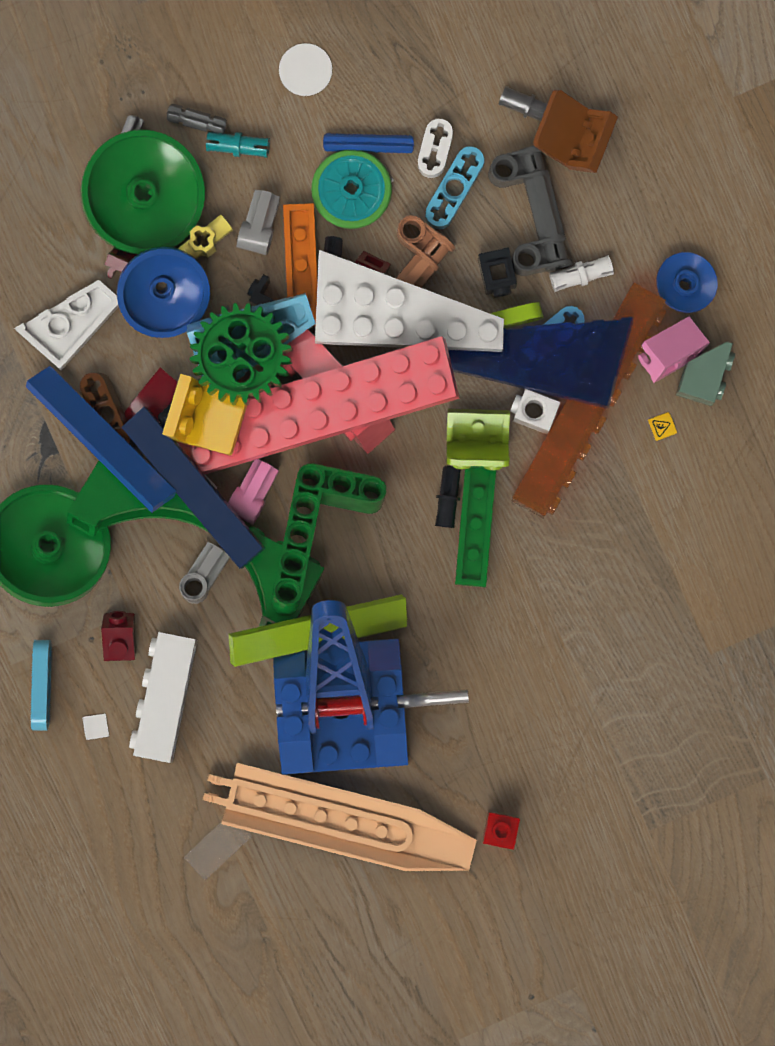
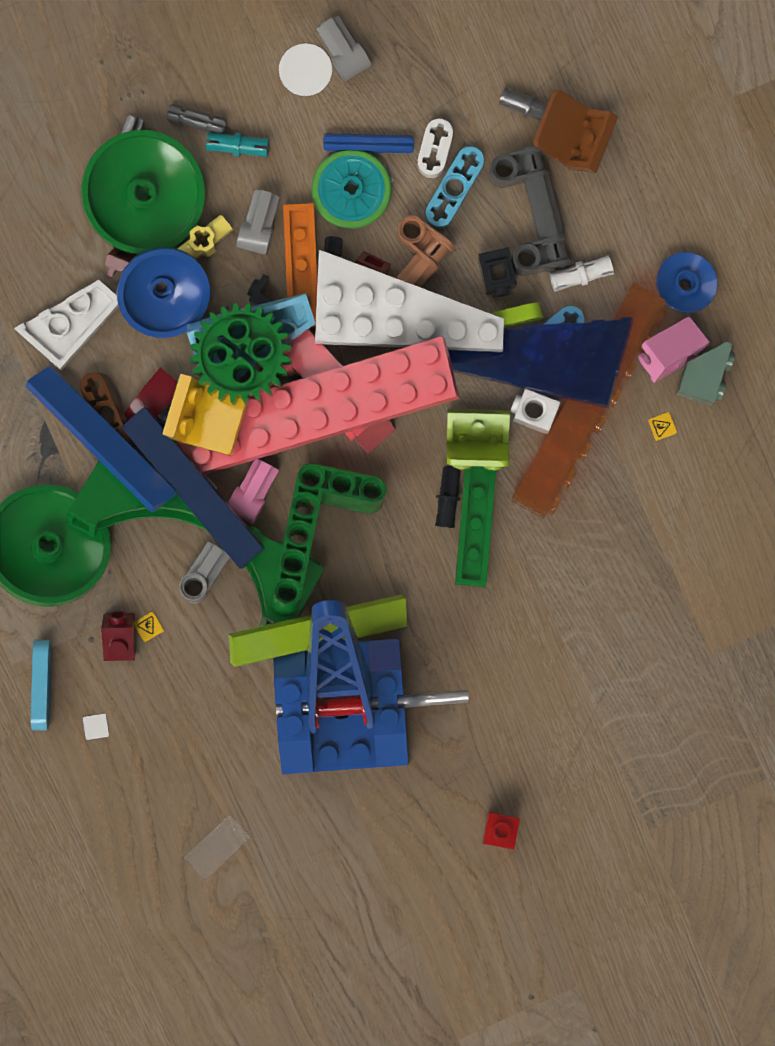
white brick [129,632,198,763] -> none
light nougat hinge [202,763,477,871] -> none
none -> yellow sticker [134,612,164,642]
none -> light grey piece [317,16,372,82]

